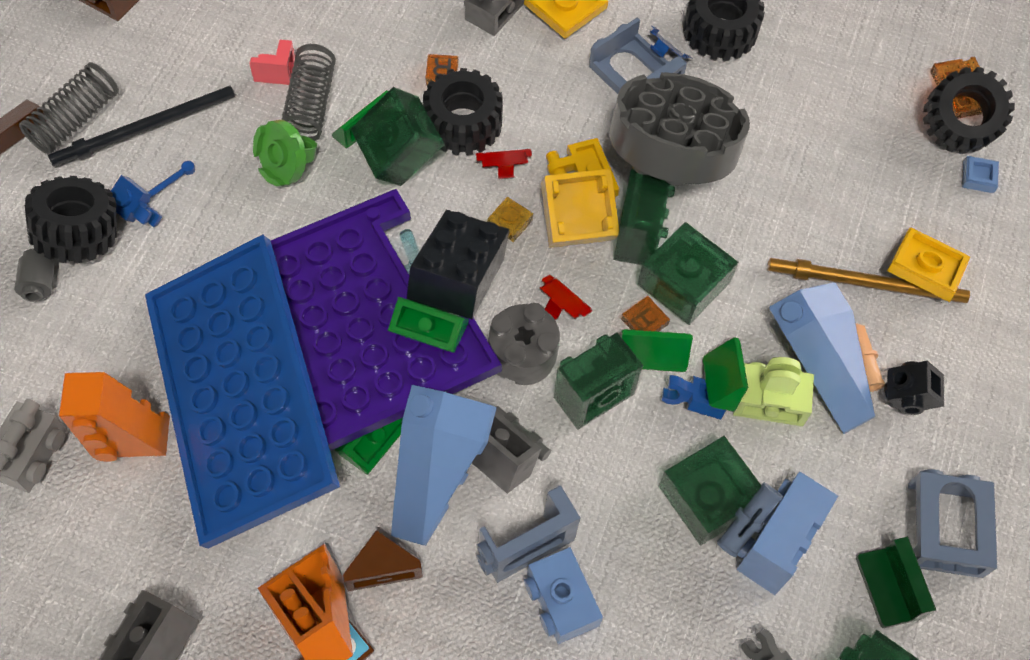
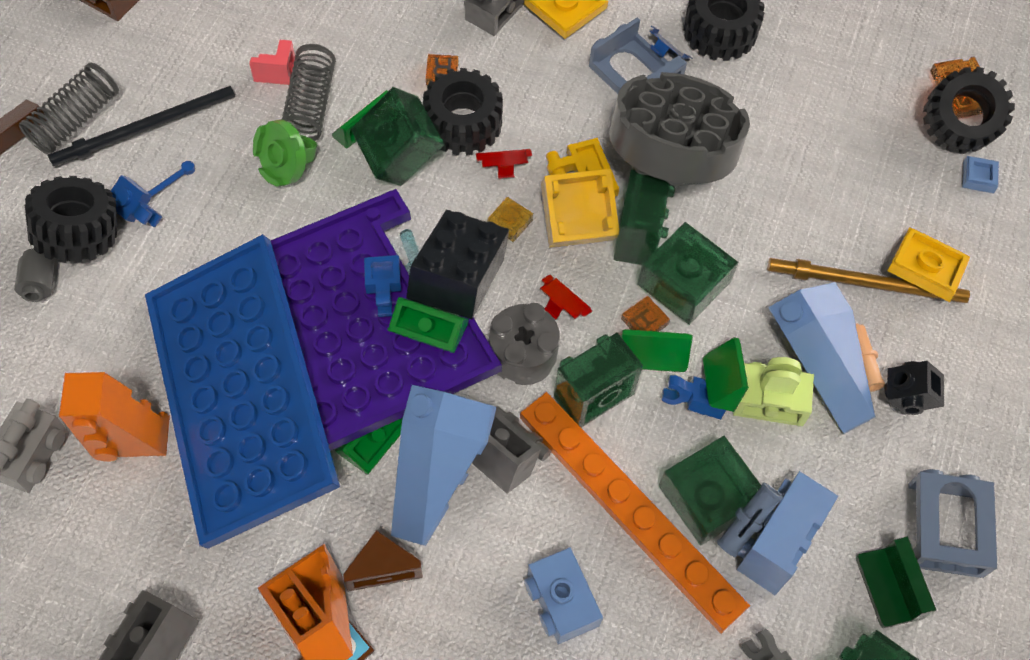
sand blue panel [476,485,580,583] -> none
none -> blue plate [364,255,401,317]
none -> orange plate [520,392,750,634]

